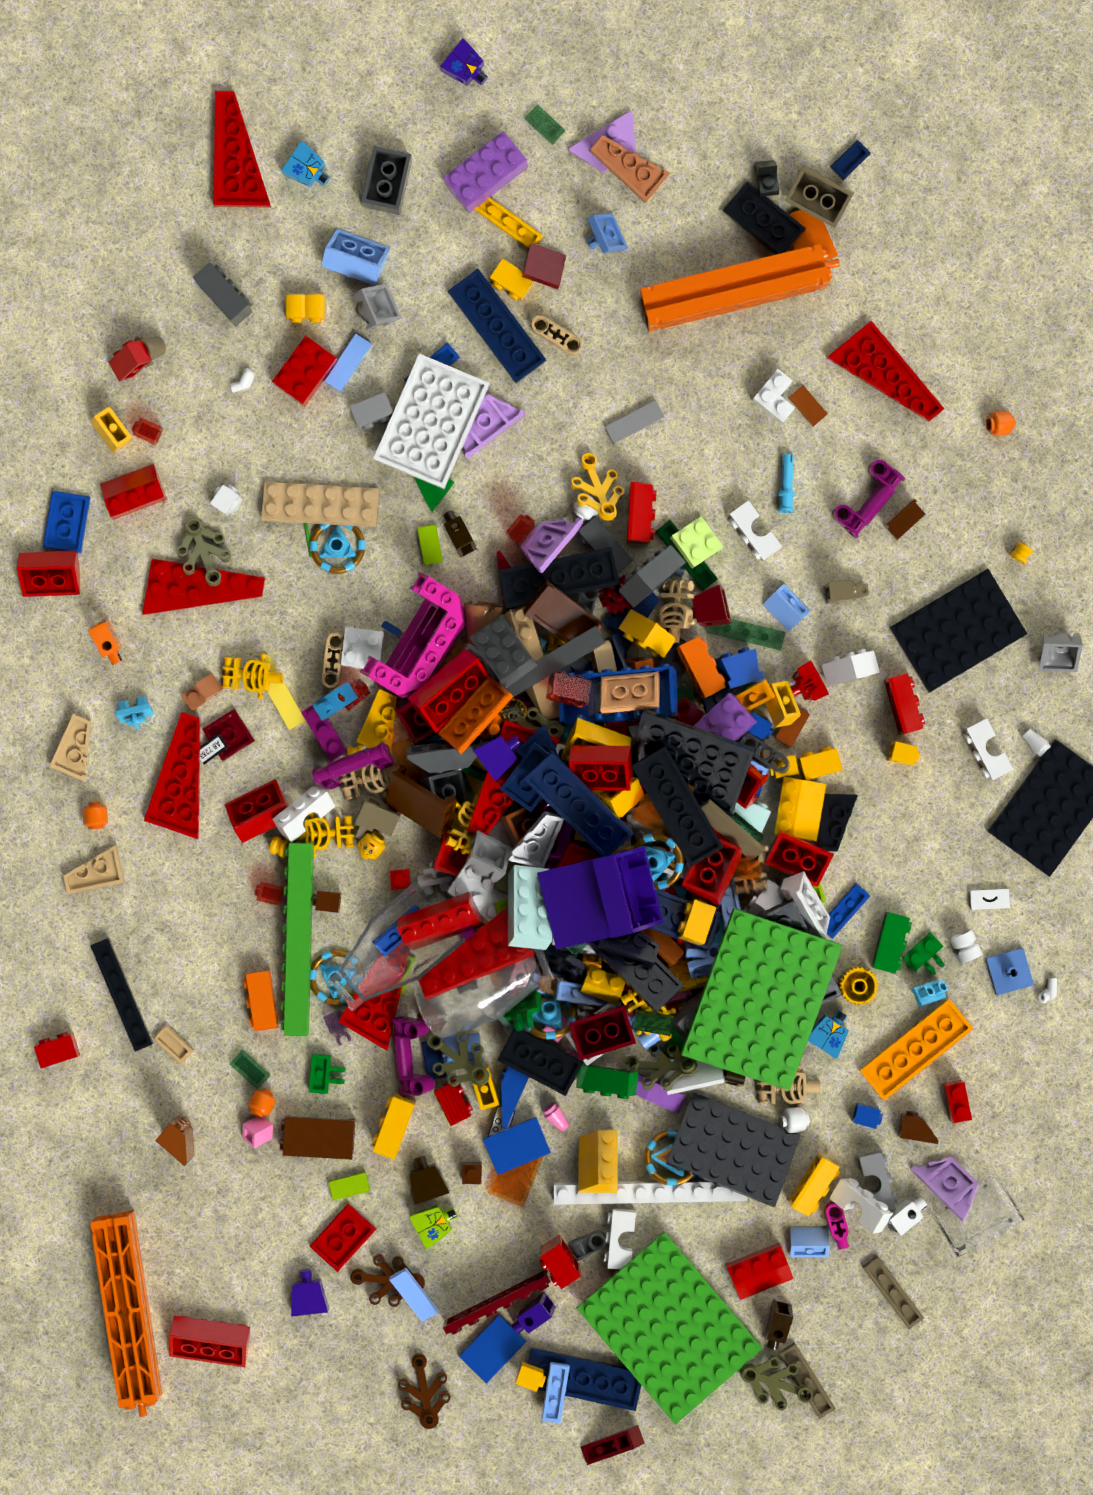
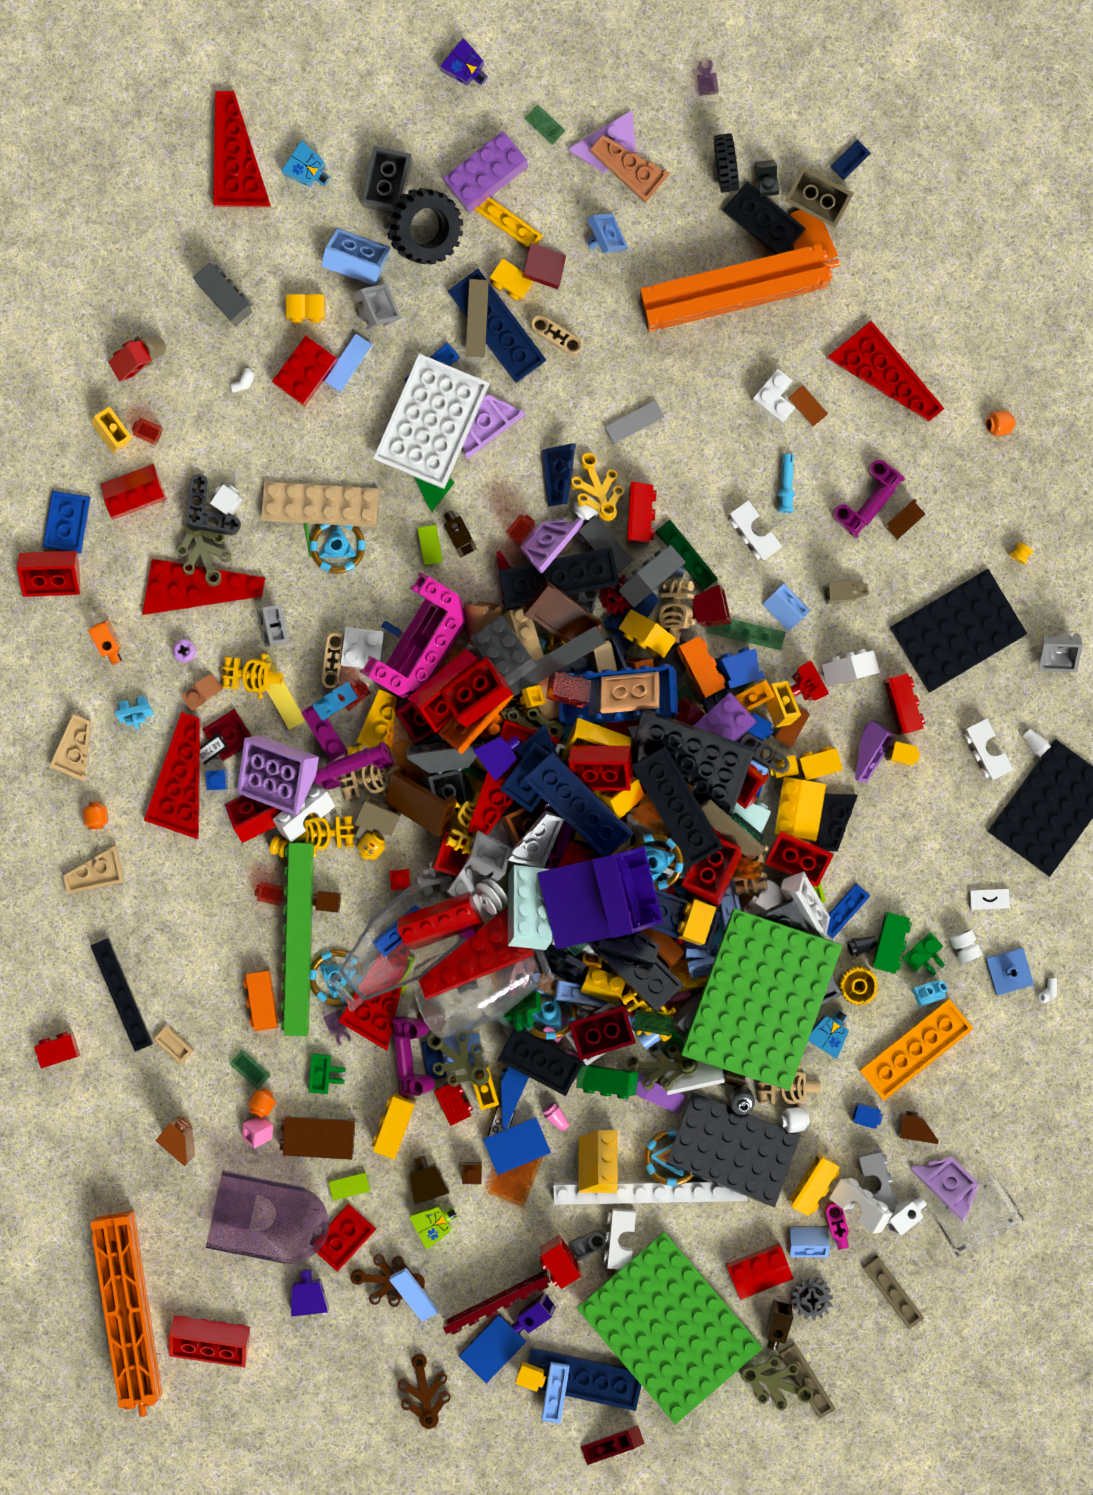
light grey brick [350,392,393,431] -> none
yellowish green plate [670,516,723,569] -> none
red brick [942,1080,972,1124] -> none
none -> lavender piece [172,639,196,663]
none -> black beam [184,474,241,536]
none -> blue brick [206,770,228,790]
none -> clear purple windscreen [206,1170,329,1264]
none -> lavender slope [237,735,319,815]
none -> light grey brick [257,604,289,647]
none -> black tyre [386,188,463,265]
none -> red slope [440,657,513,728]
none -> dark tan tile [466,279,489,358]
none -> white piece [475,878,508,915]
none -> yellow tile [519,685,546,708]
none -> dark blue wing [542,443,576,507]
none -> clear purple plate [697,60,719,96]
none -> black tyre [714,133,739,193]
none -> dark grey head [729,1086,755,1115]
none -> flat silver gear [791,1277,833,1321]
none -> black cone [847,936,877,957]
none -> medium lavender slope [855,720,897,783]

